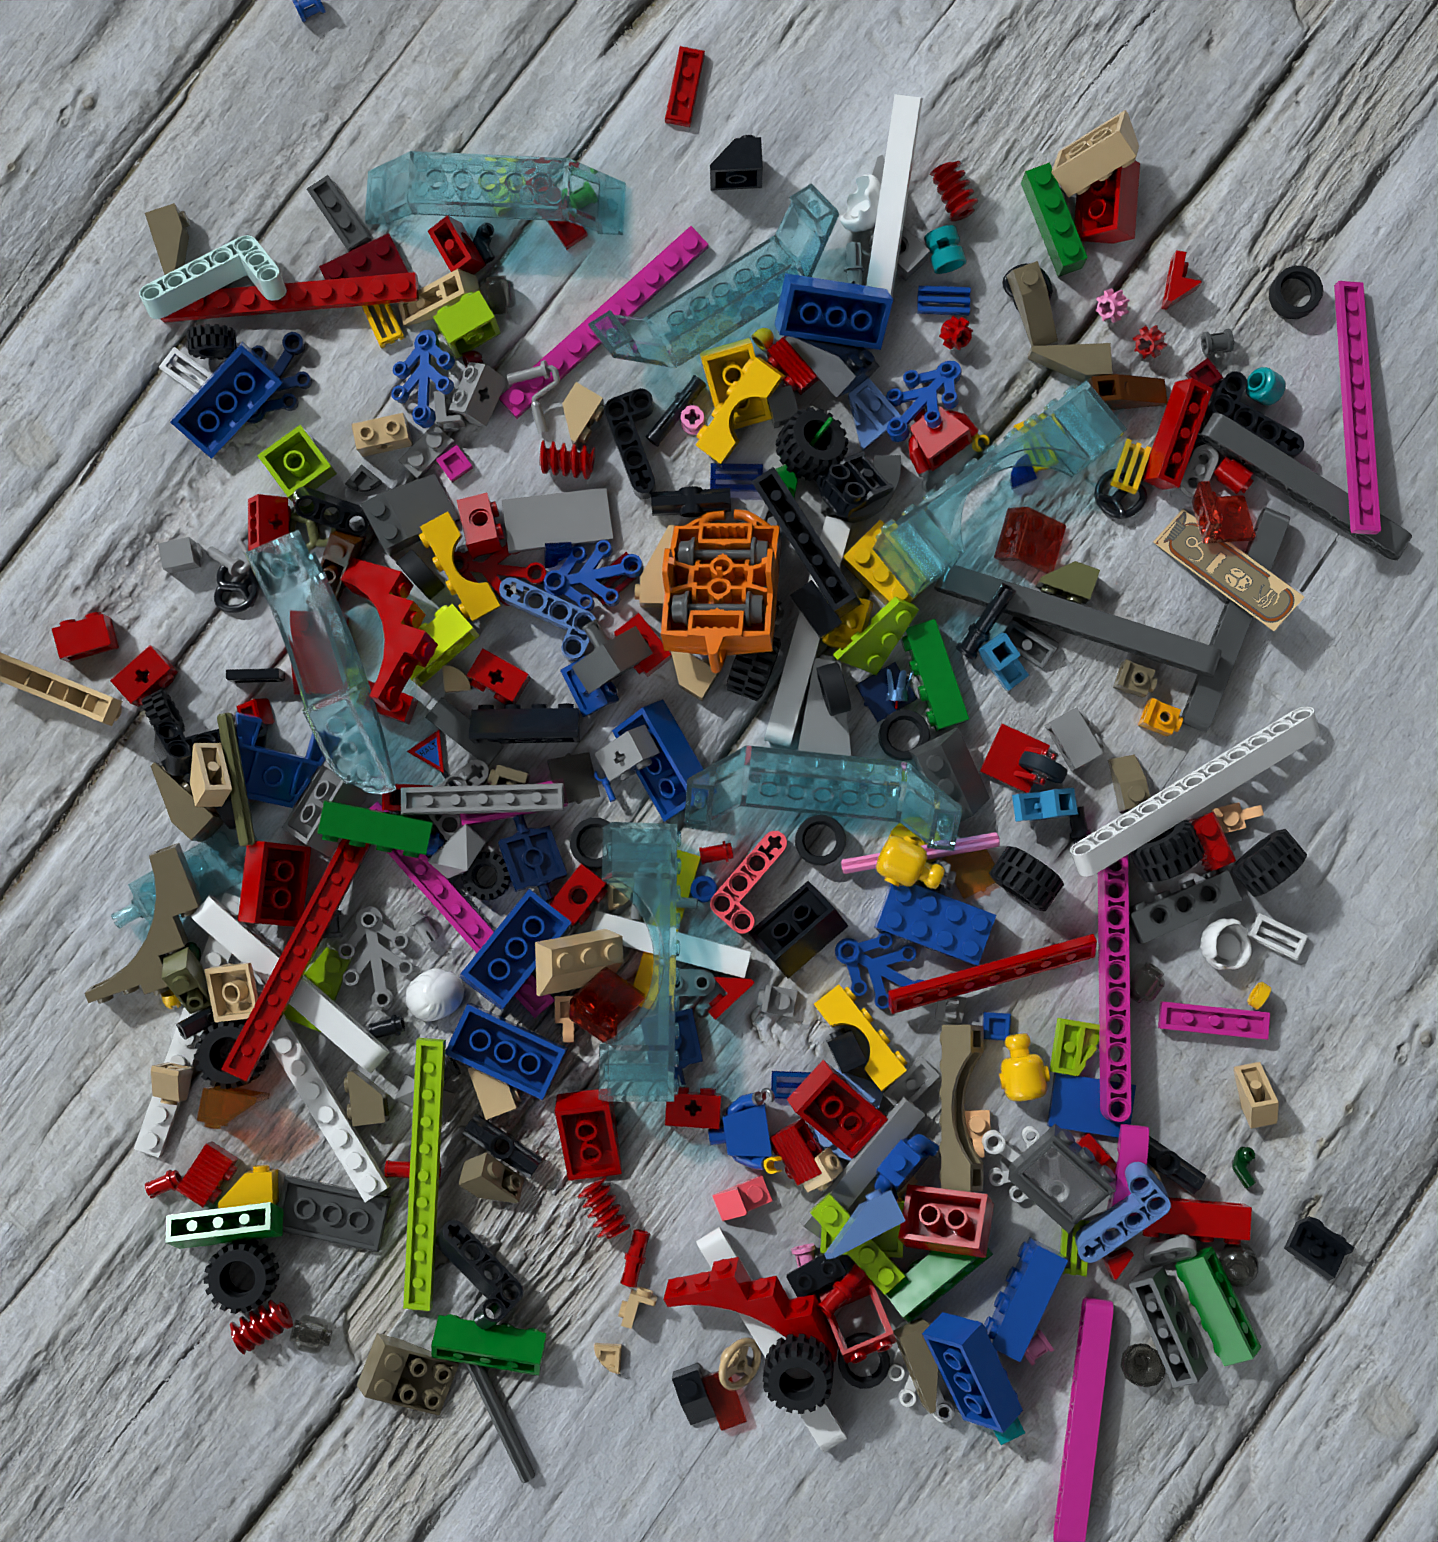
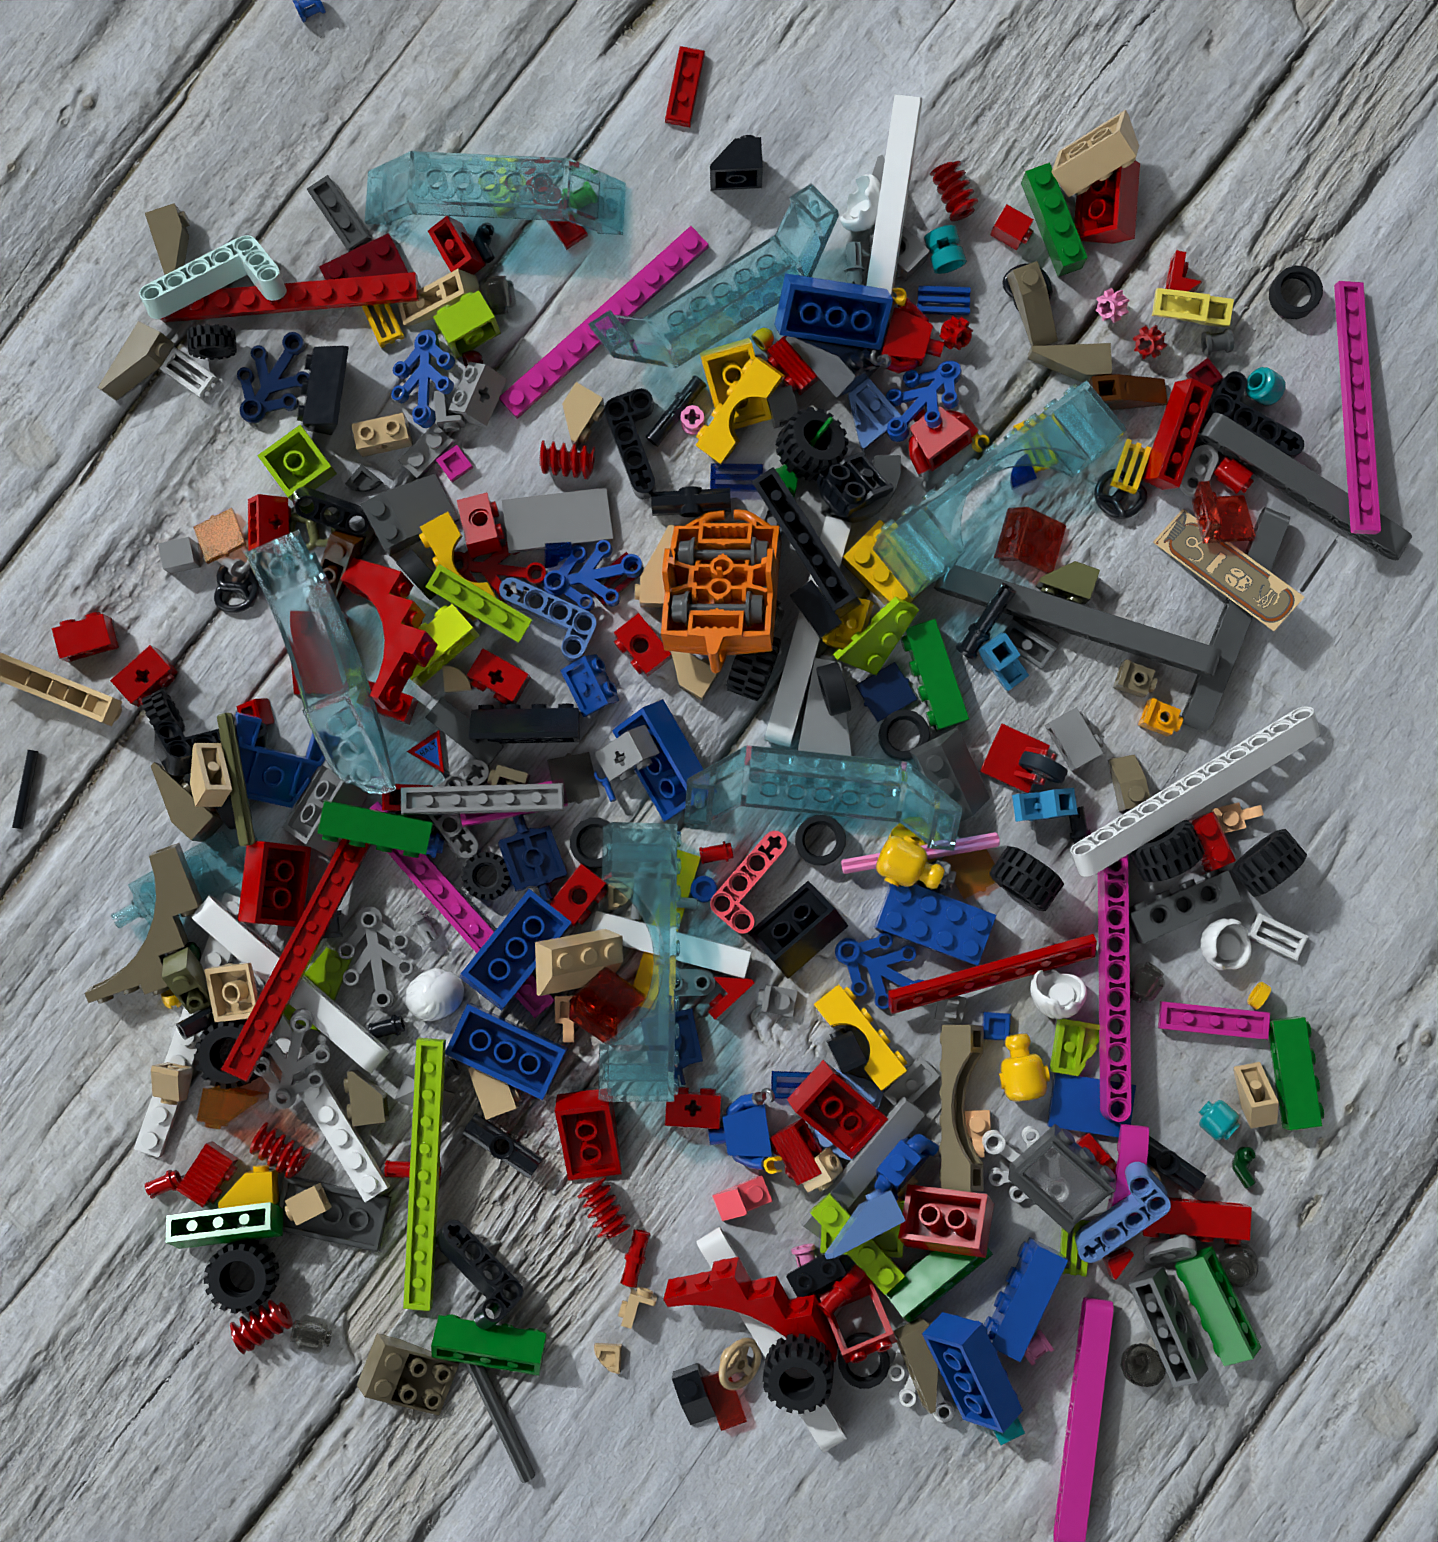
blue slope [170,342,283,459] -> none
black tile [226,668,285,683] -> none
light grey slope [428,824,485,879] -> none
dark tan slope [458,1152,524,1203] -> none
light grey piece [507,360,560,434] -> none
dark grey brick [572,619,653,694] -> none
flat silver piece [887,669,914,709] -> none
black bracket [1284,1216,1354,1280] -> none
none -> black bar [12,750,39,829]
none -> dark tan slope [98,321,175,401]
none -> clear orange piece [193,508,246,564]
none -> red piece [250,1122,312,1179]
none -> light grey plant [254,1008,331,1109]
none -> tan brick [285,1183,332,1226]
none -> black slope [297,346,349,435]
none -> lime plate [426,564,532,643]
none -> red torso [870,288,945,374]
none -> red brick [990,204,1034,250]
none -> white piece [1030,969,1087,1019]
none -> light yellow slope [1152,288,1234,328]
none -> teal head [1198,1100,1241,1141]
none -> green brick [1268,1016,1324,1130]

